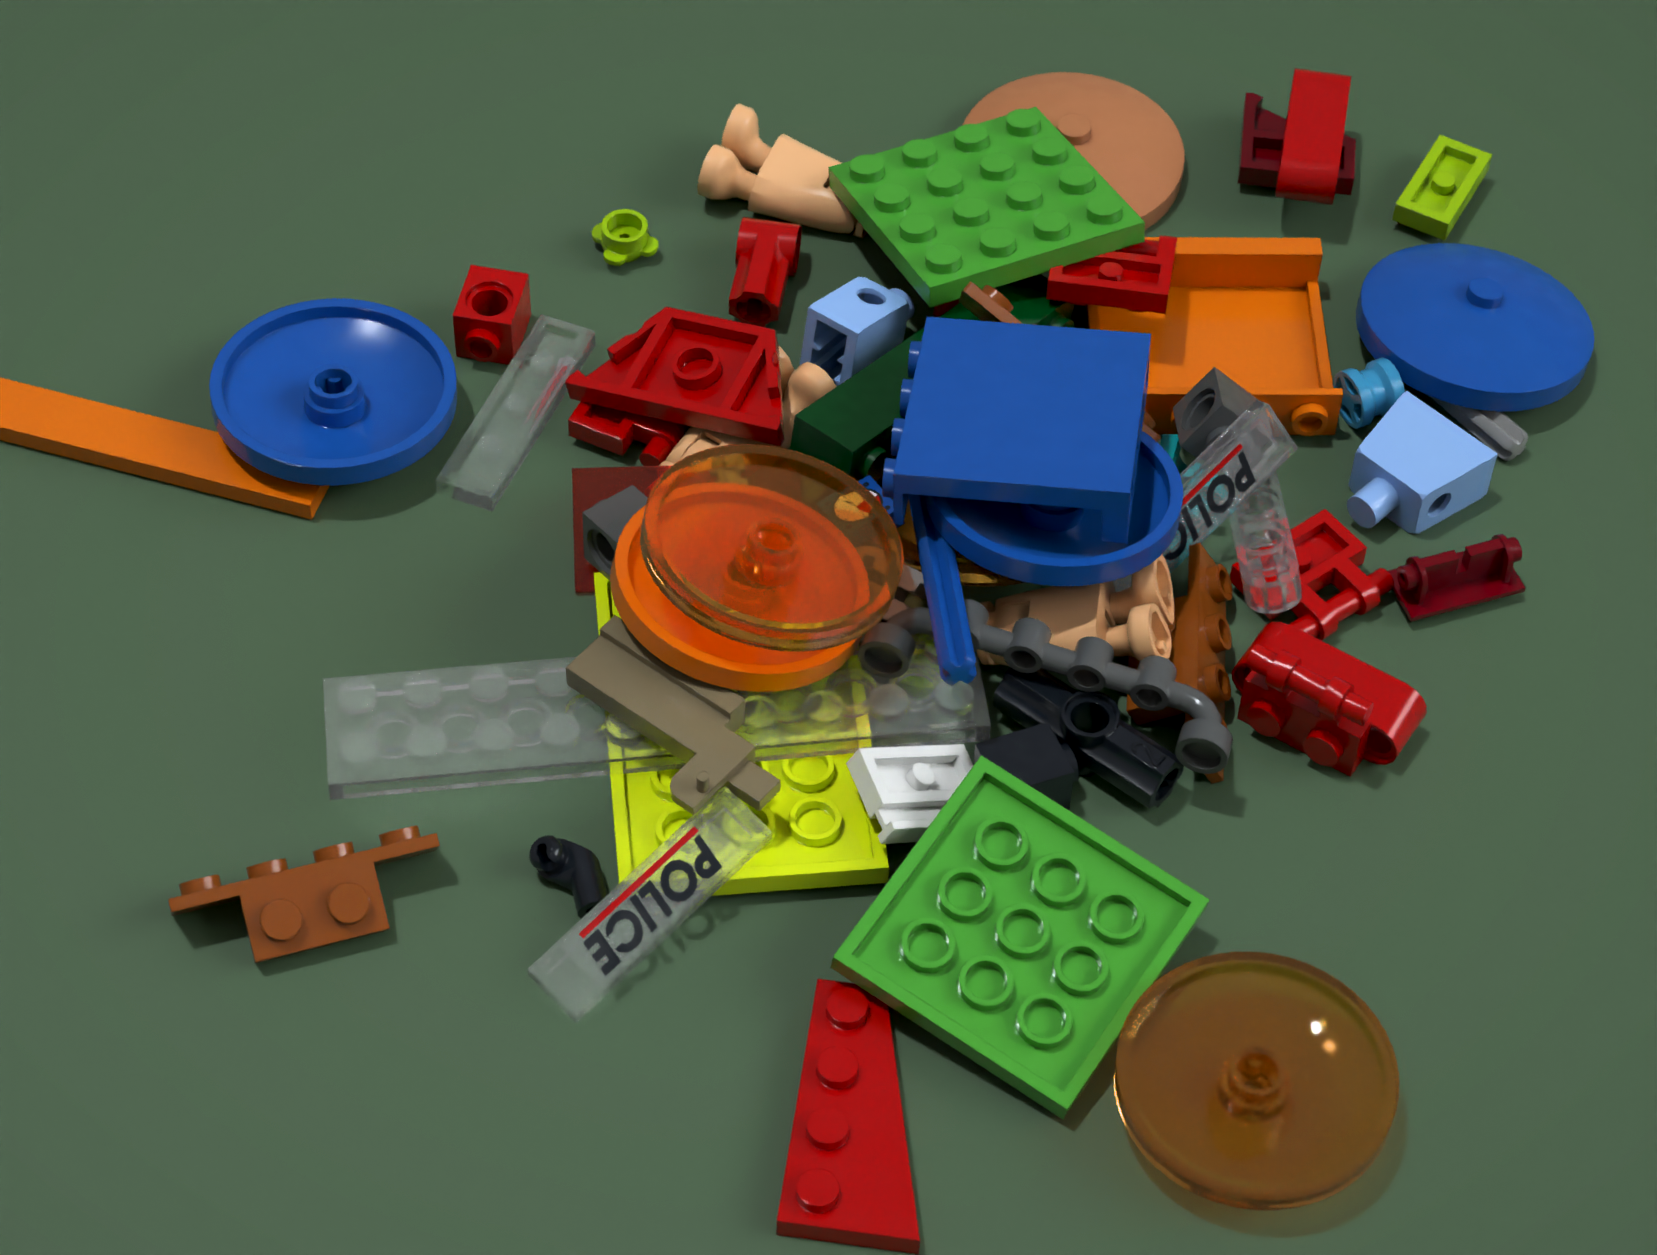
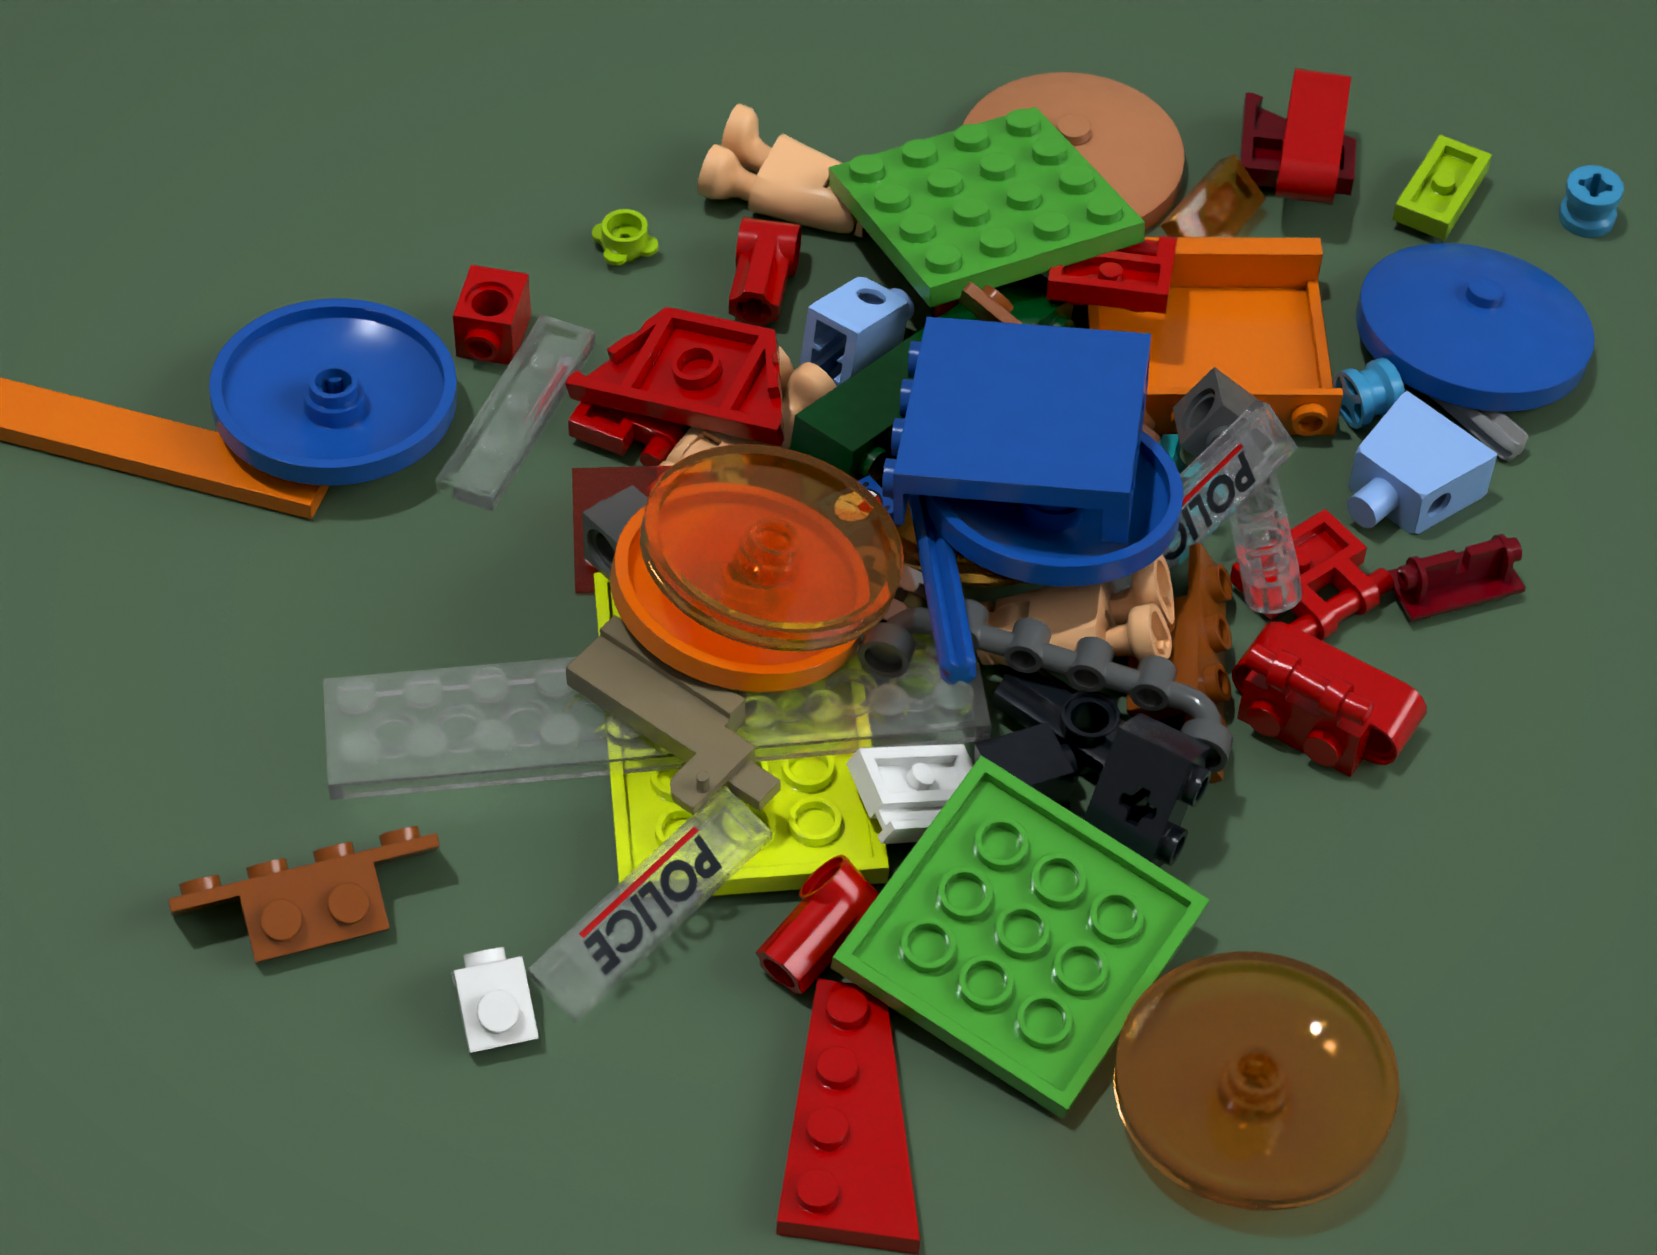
black arm [529,835,610,921] -> none
none -> white bracket [451,947,539,1053]
none -> red piece [755,854,879,994]
none -> black brick [1083,713,1212,868]
none -> clear orange plate [1160,154,1266,237]
none -> dark azure wheel [1558,165,1624,238]

